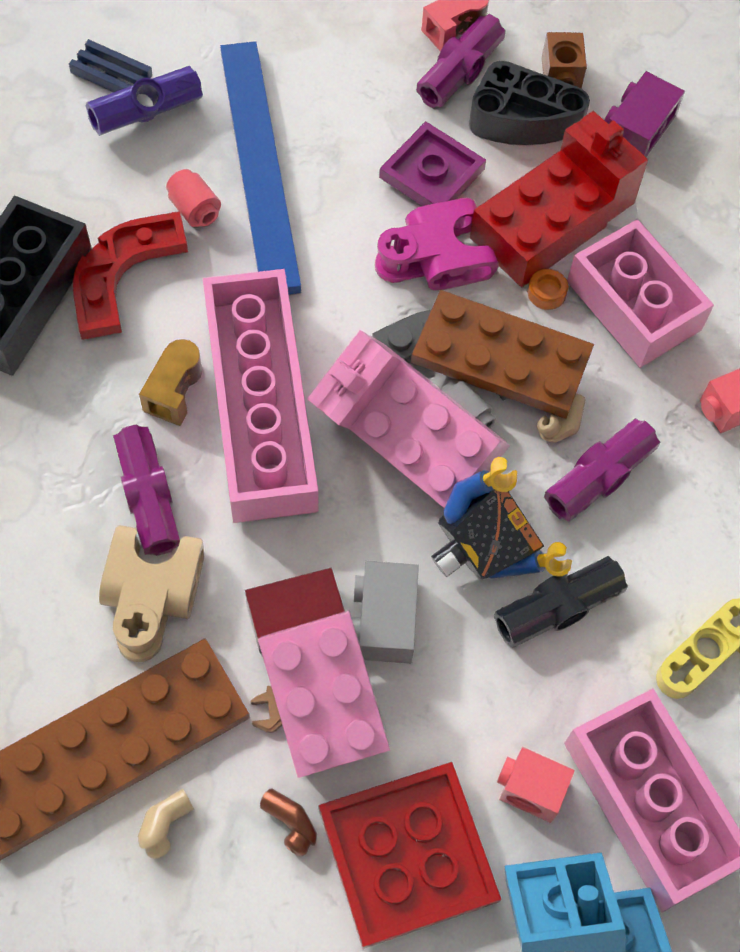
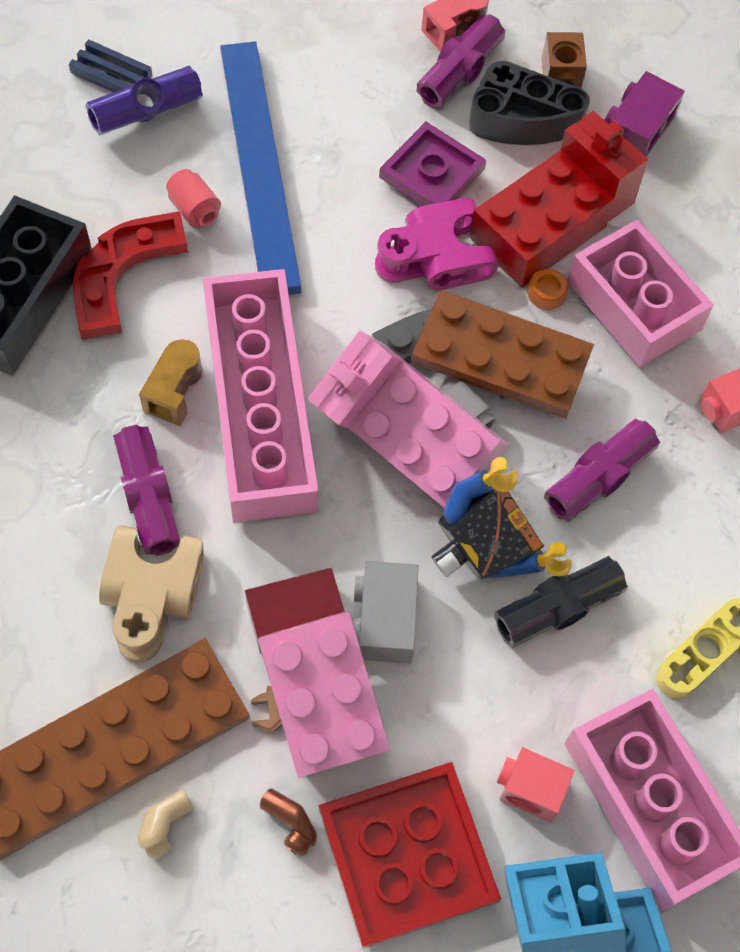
tan arm [537,393,585,443] -> none

